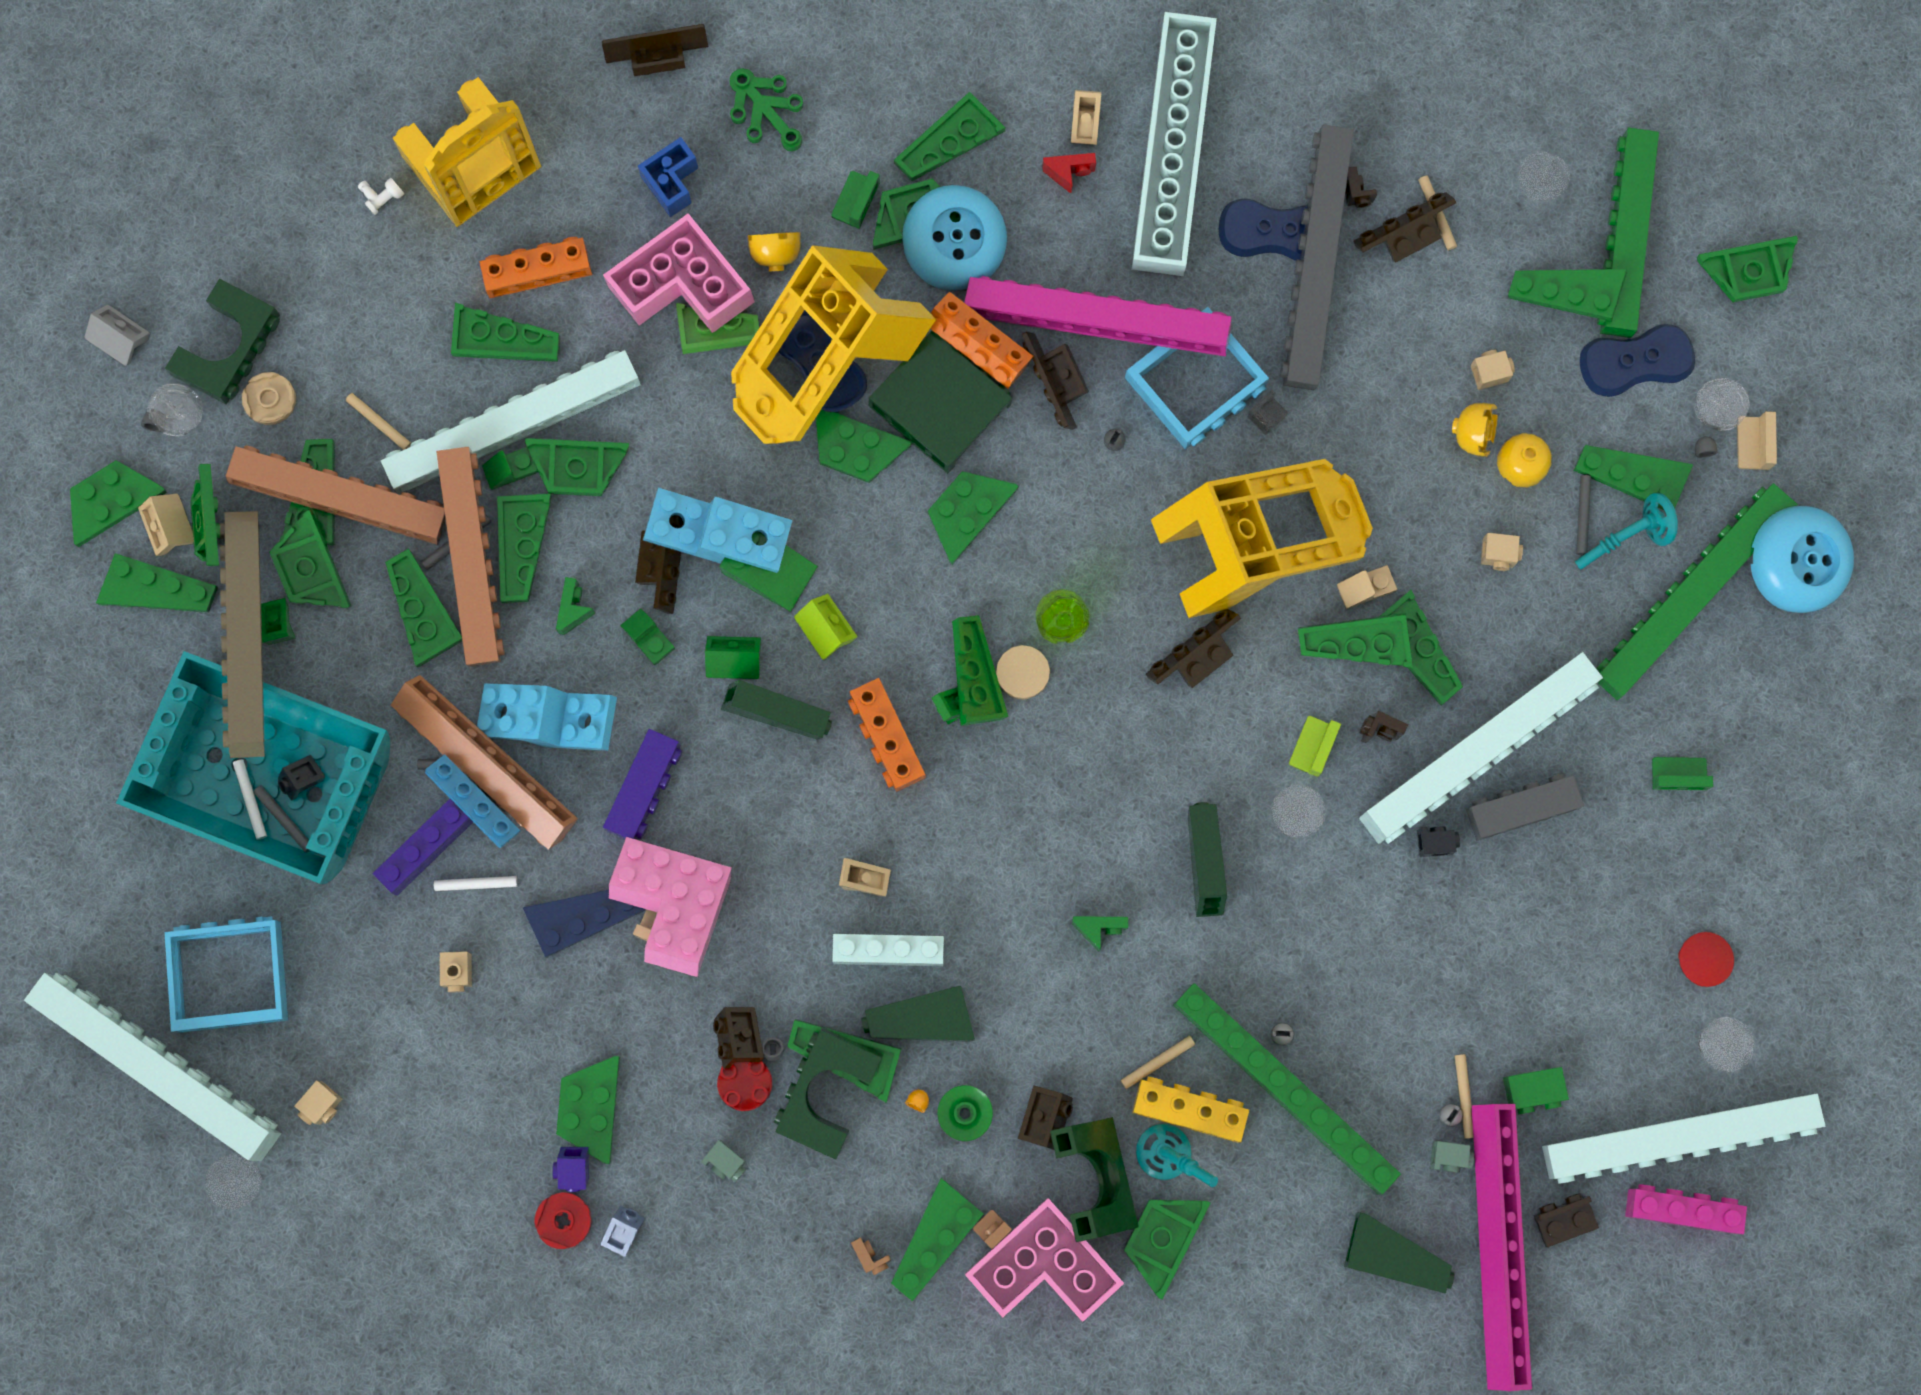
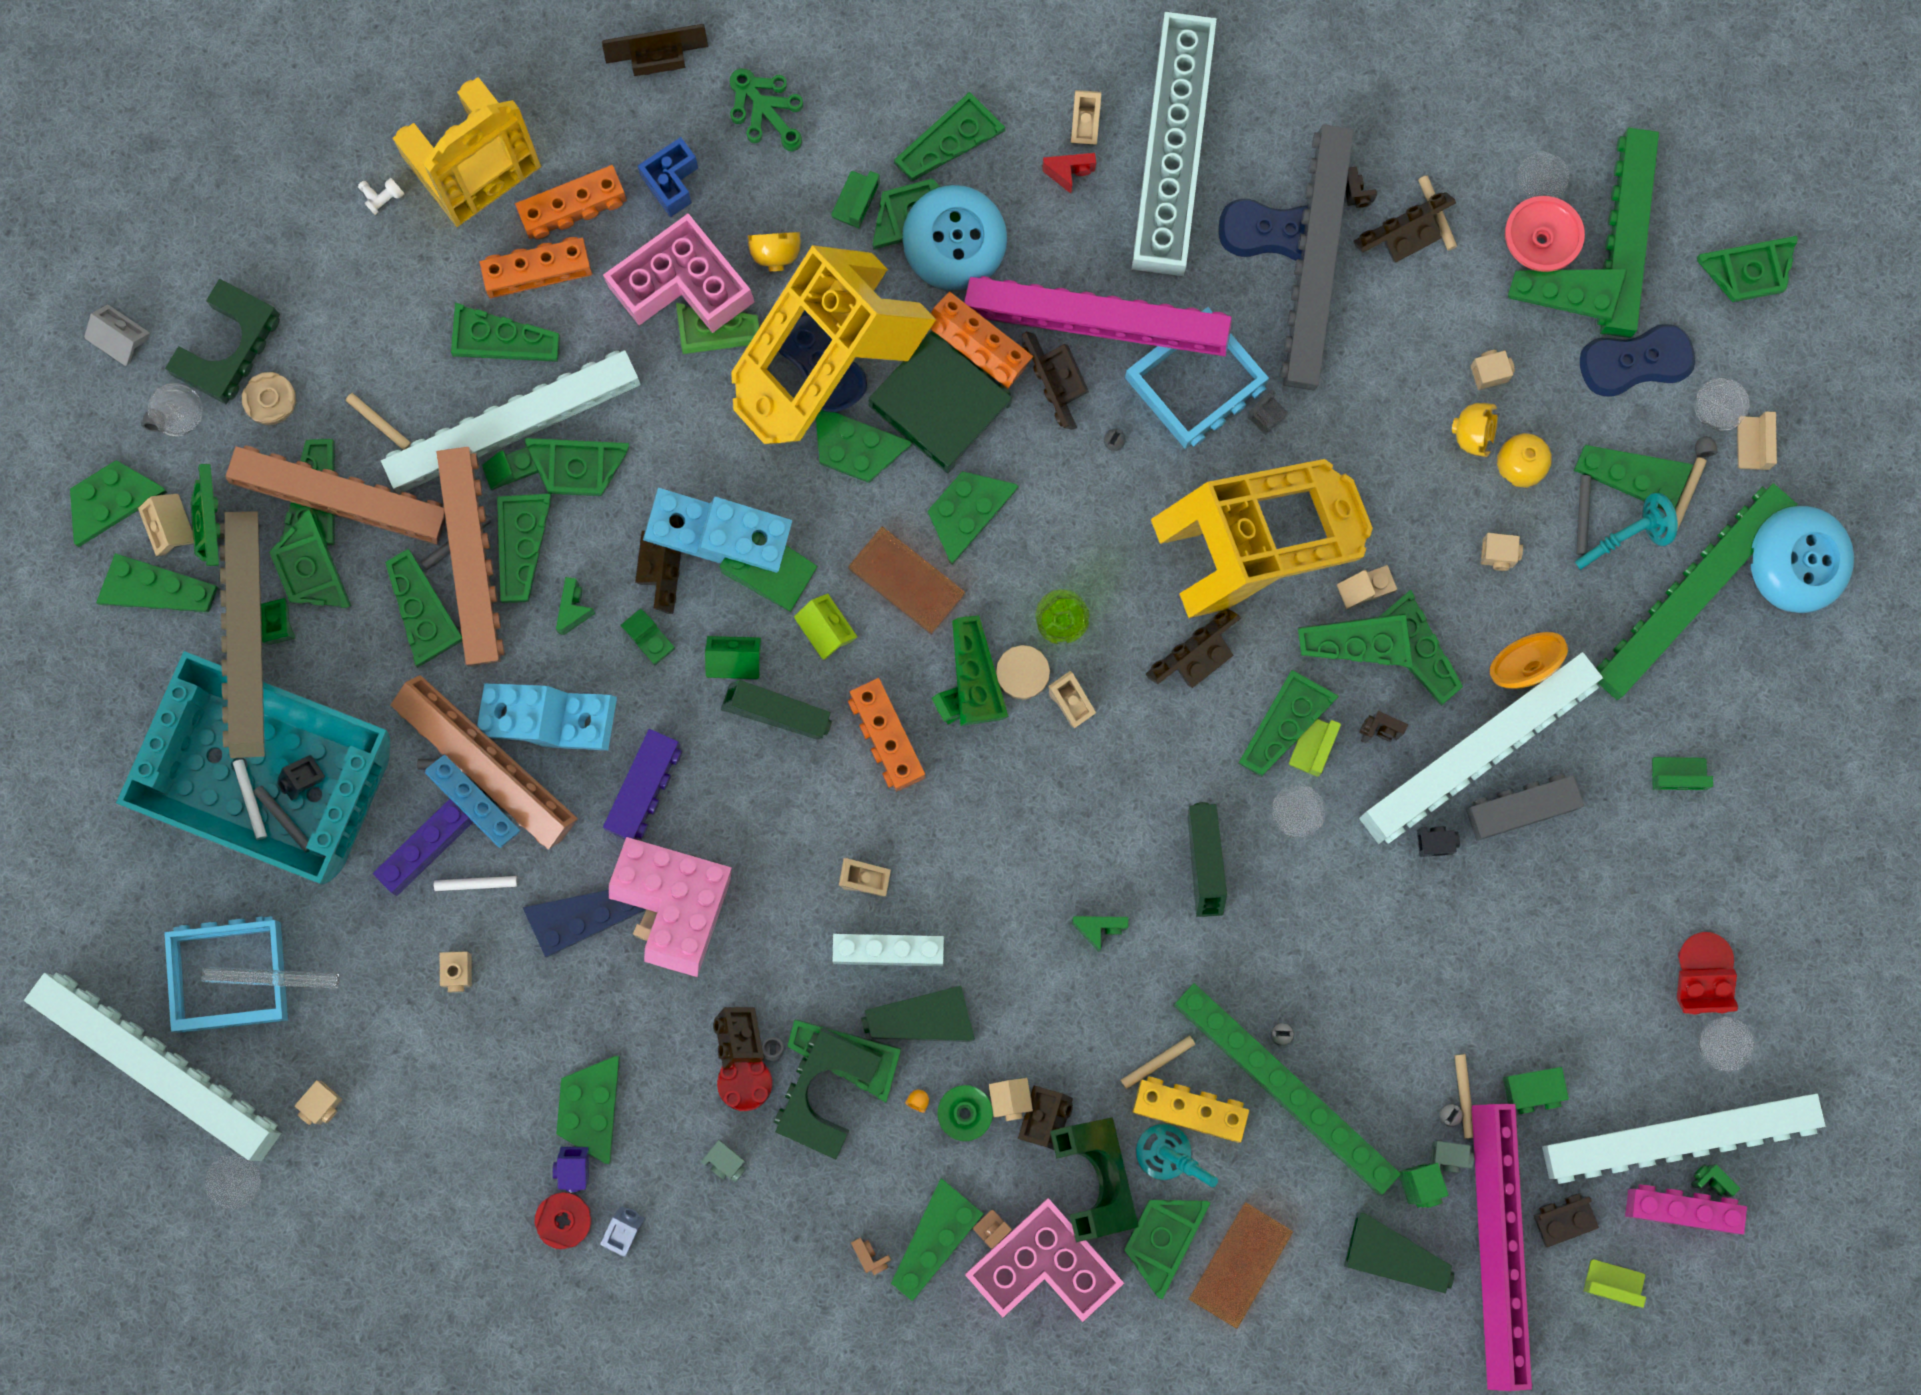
none -> clear axle [201,967,340,989]
none -> orange brick [515,165,627,239]
none -> clear orange plate [848,526,965,635]
none -> tan brick [989,1078,1033,1121]
none -> tan slope [1048,671,1096,728]
none -> clear orange plate [1188,1202,1294,1329]
none -> green wing [1238,670,1339,777]
none -> green brick [1399,1163,1449,1208]
none -> light orange dish [1490,632,1568,689]
none -> coral dish [1505,196,1585,272]
none -> lime panel [1583,1259,1646,1308]
none -> tan bar [1667,457,1707,531]
none -> red bracket [1677,969,1738,1015]
none -> green bracket [1691,1164,1741,1197]

